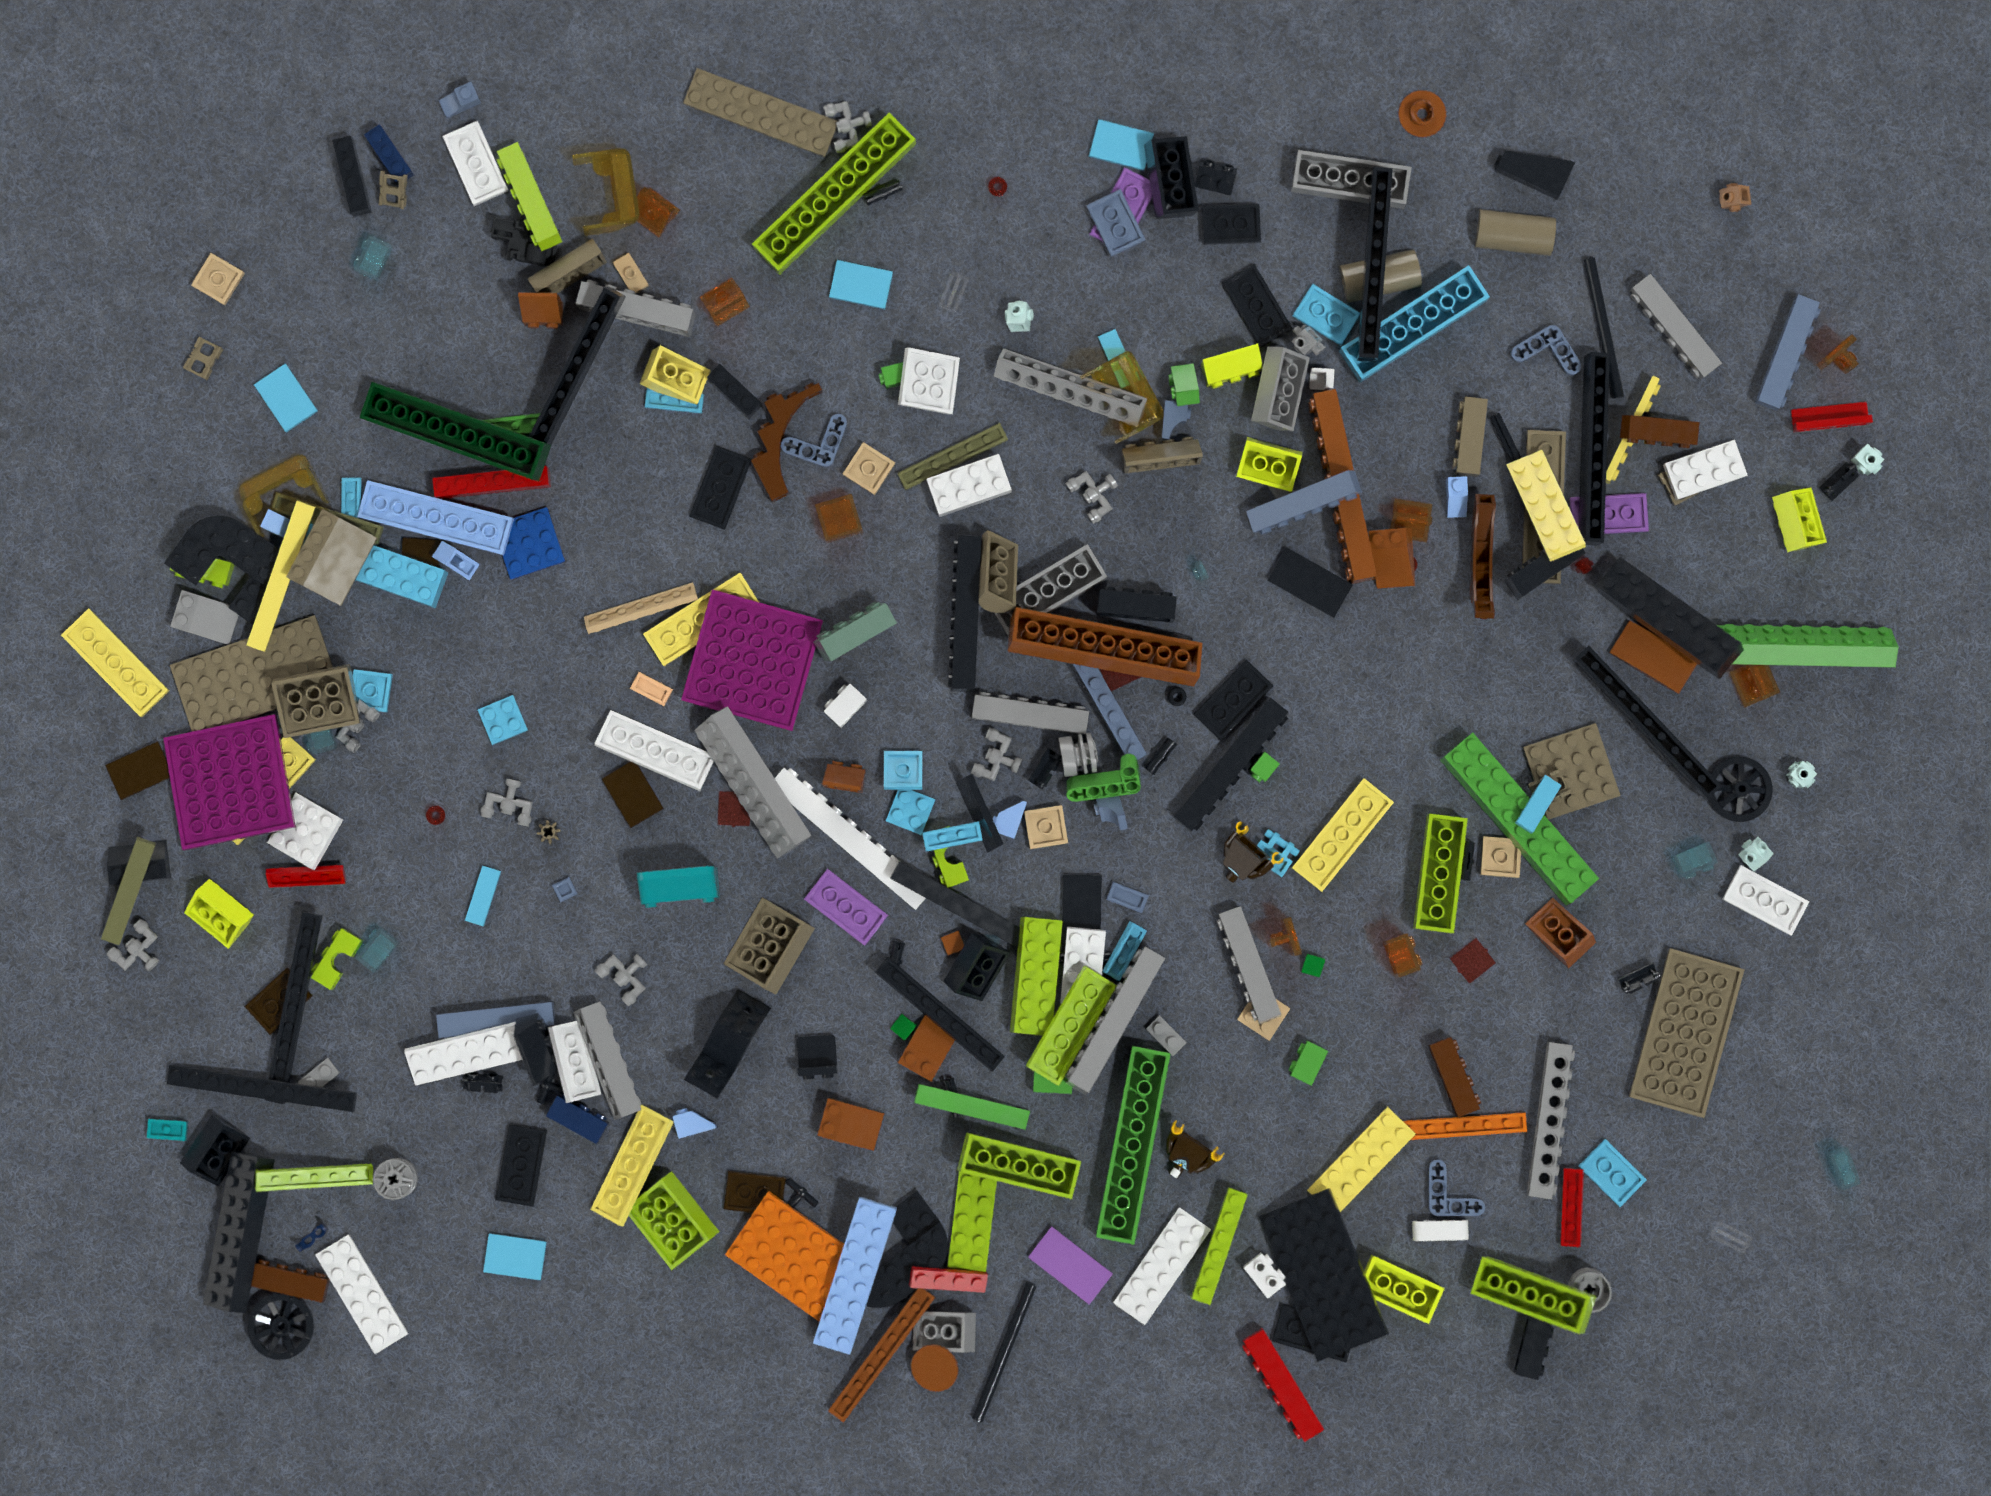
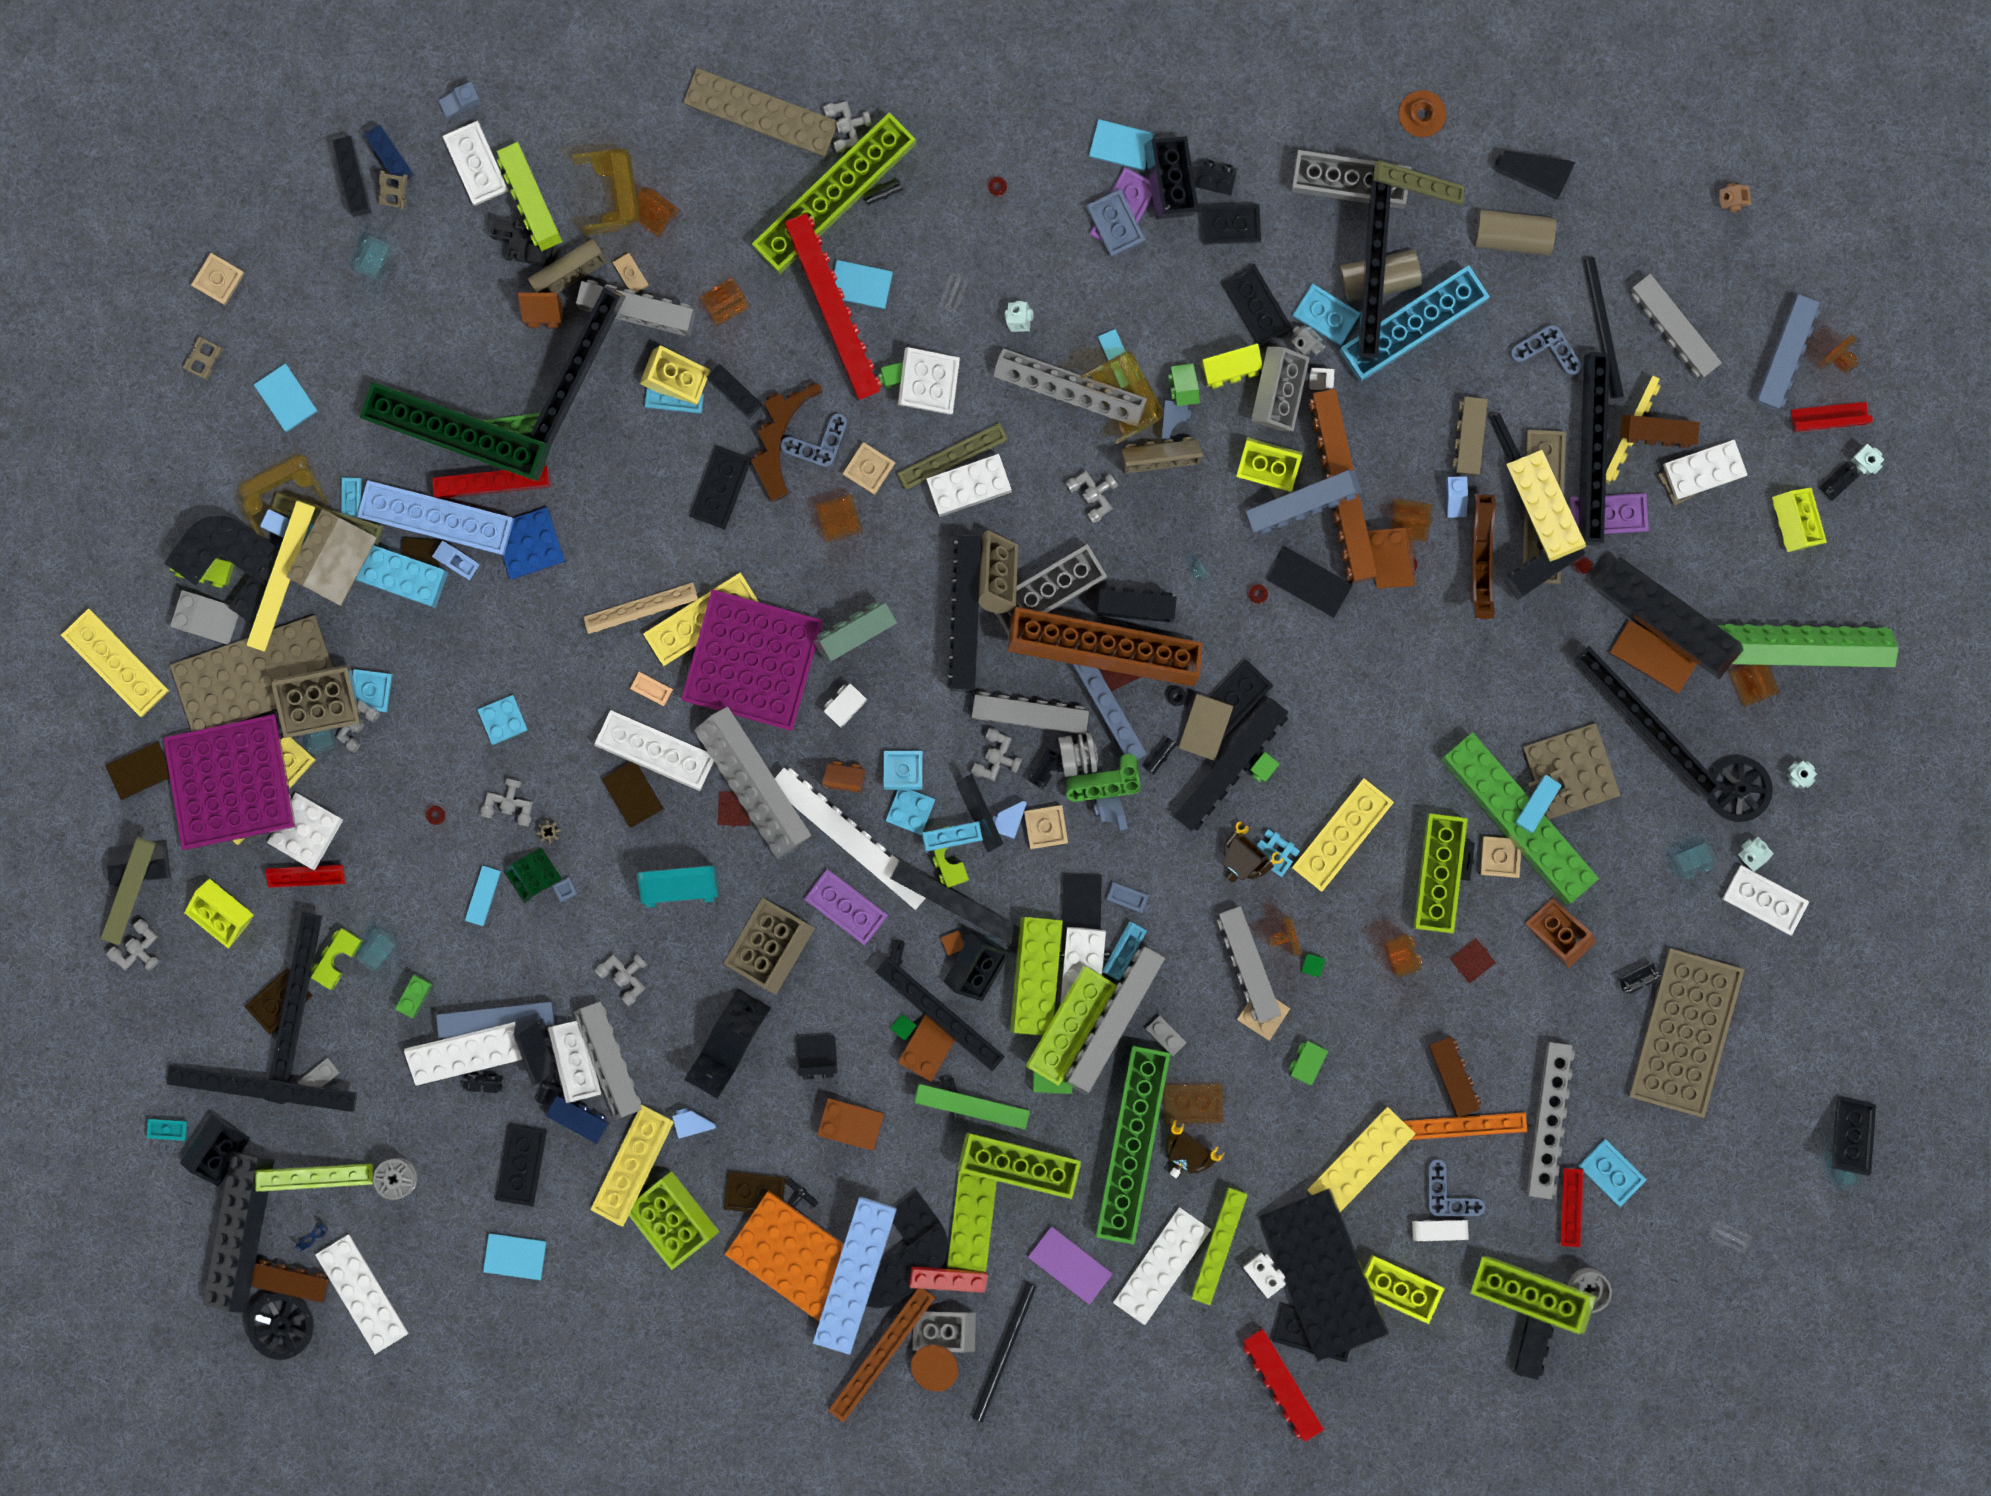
none -> bright green brick [395,975,433,1018]
none -> dark green bracket [504,848,561,904]
none -> red brick [784,213,882,400]
none -> clear orange tile [1164,1084,1223,1124]
none -> dark tan tile [1179,694,1234,761]
none -> clear red plate [1249,585,1268,604]
none -> olive tile [1374,161,1464,205]
none -> black tile [1831,1097,1876,1176]

